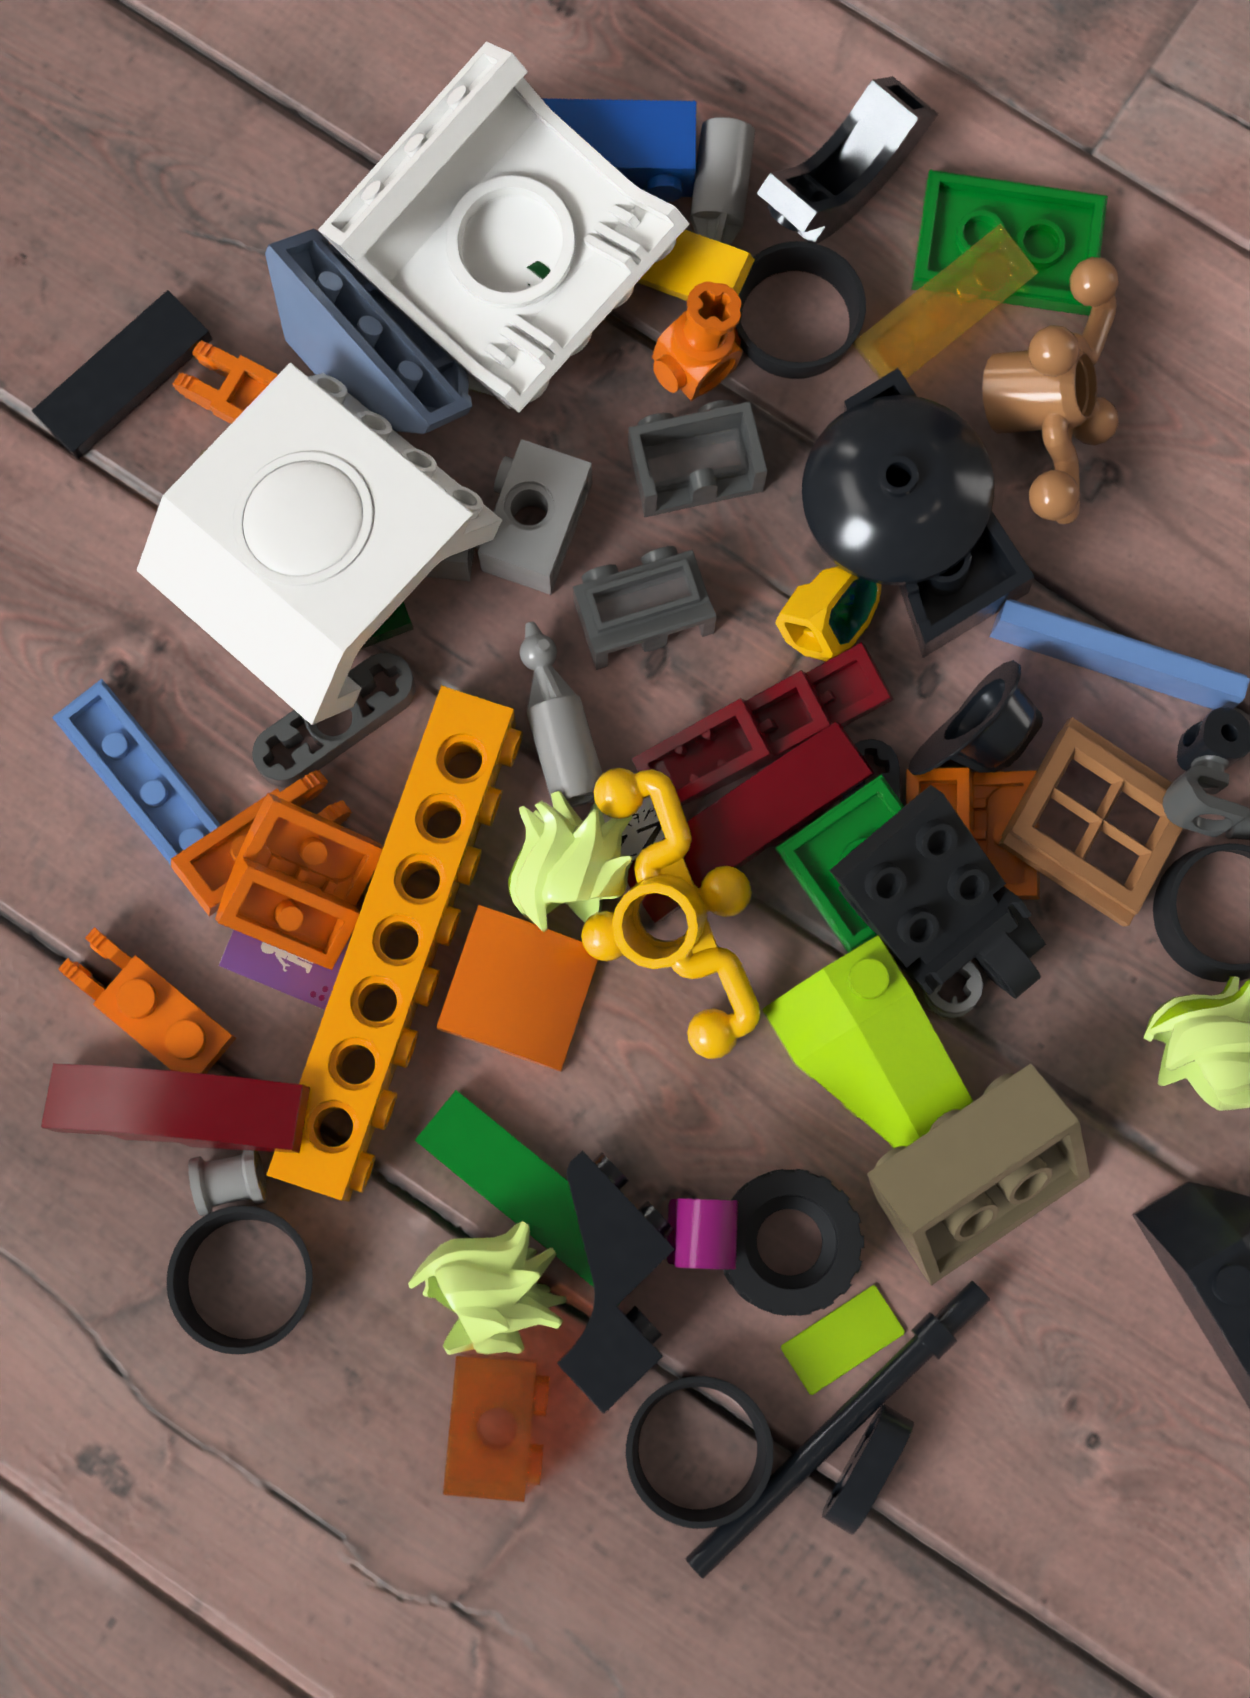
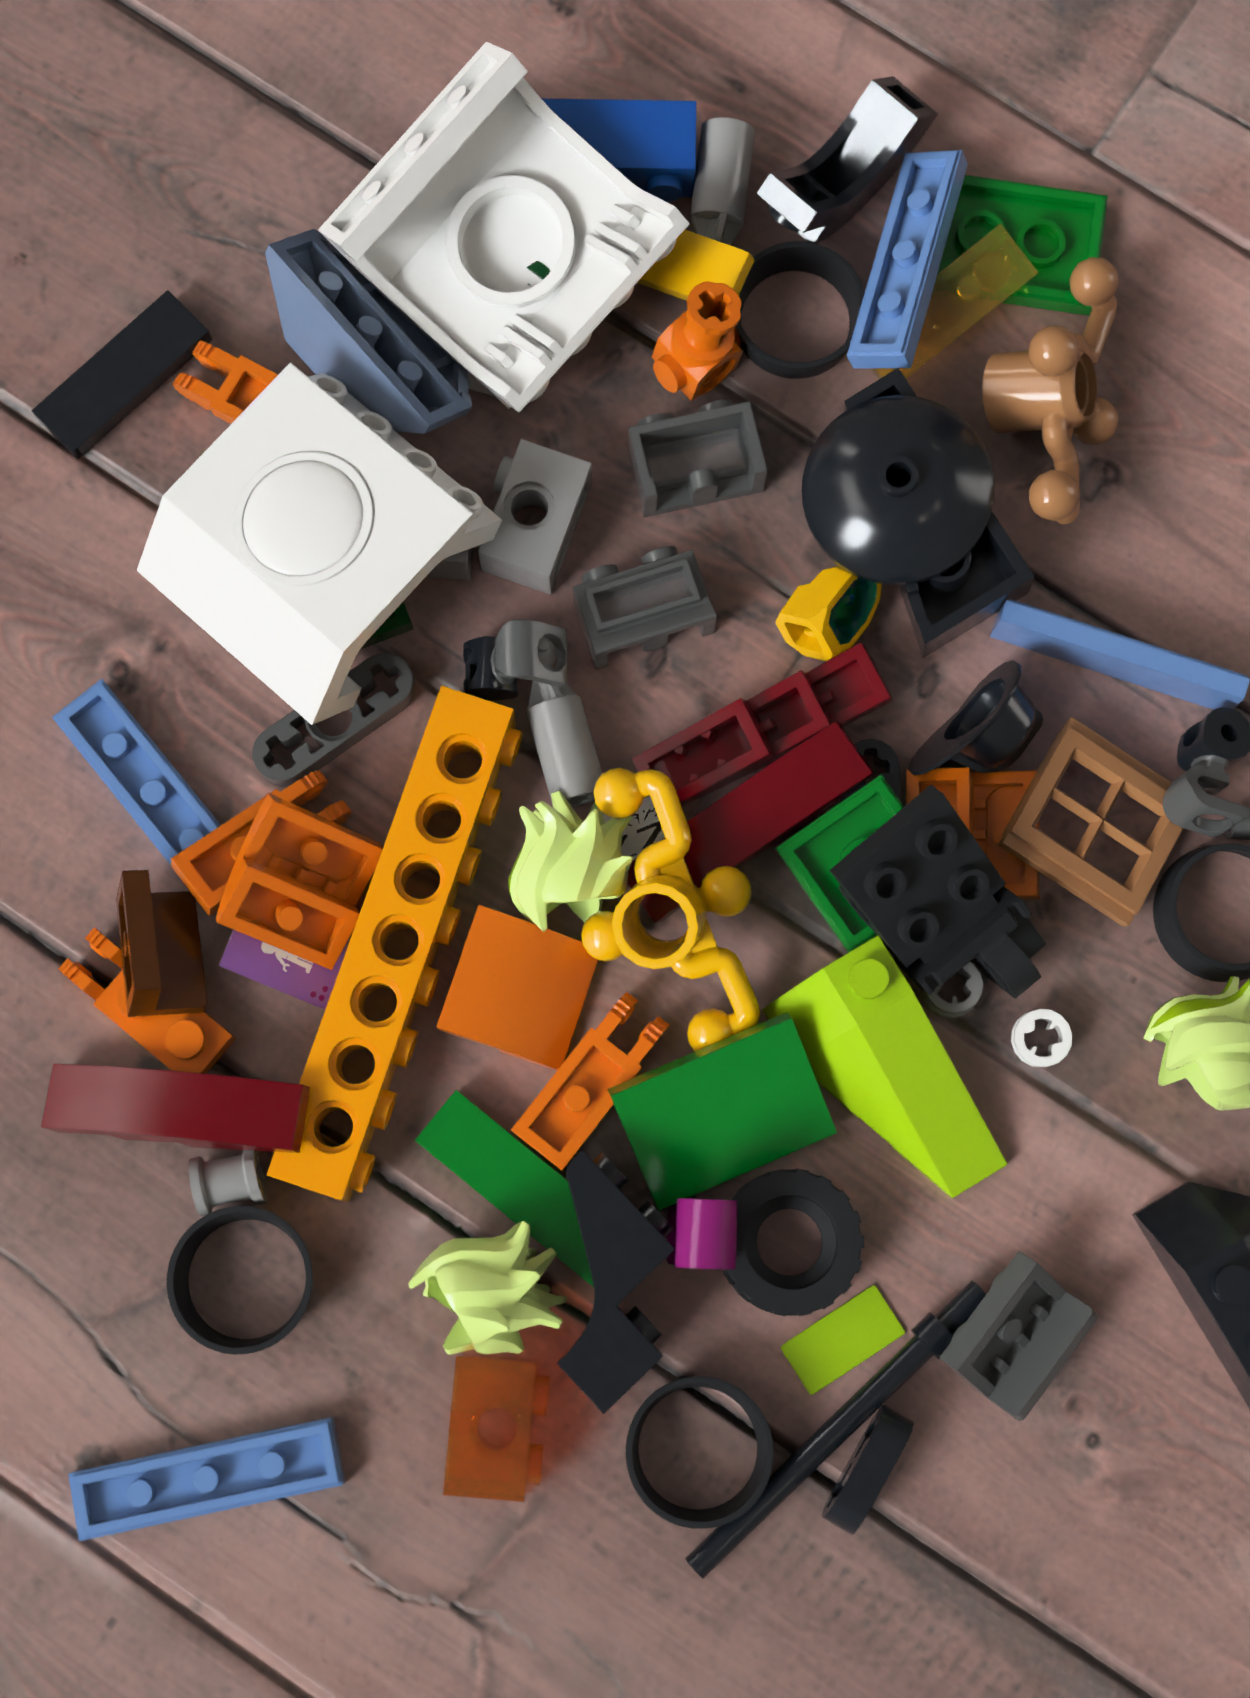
dark tan slope [867,1063,1090,1285] -> none
none -> medium blue tile [68,1416,346,1541]
none -> reddish brown panel [116,870,207,1017]
none -> dark grey leg [463,619,567,701]
none -> orange hinge [511,992,670,1172]
none -> green tile [607,1012,837,1211]
none -> medium blue tile [847,150,968,369]
none -> dark grey bracket [940,1251,1098,1421]
none -> white bush [1011,1009,1072,1067]

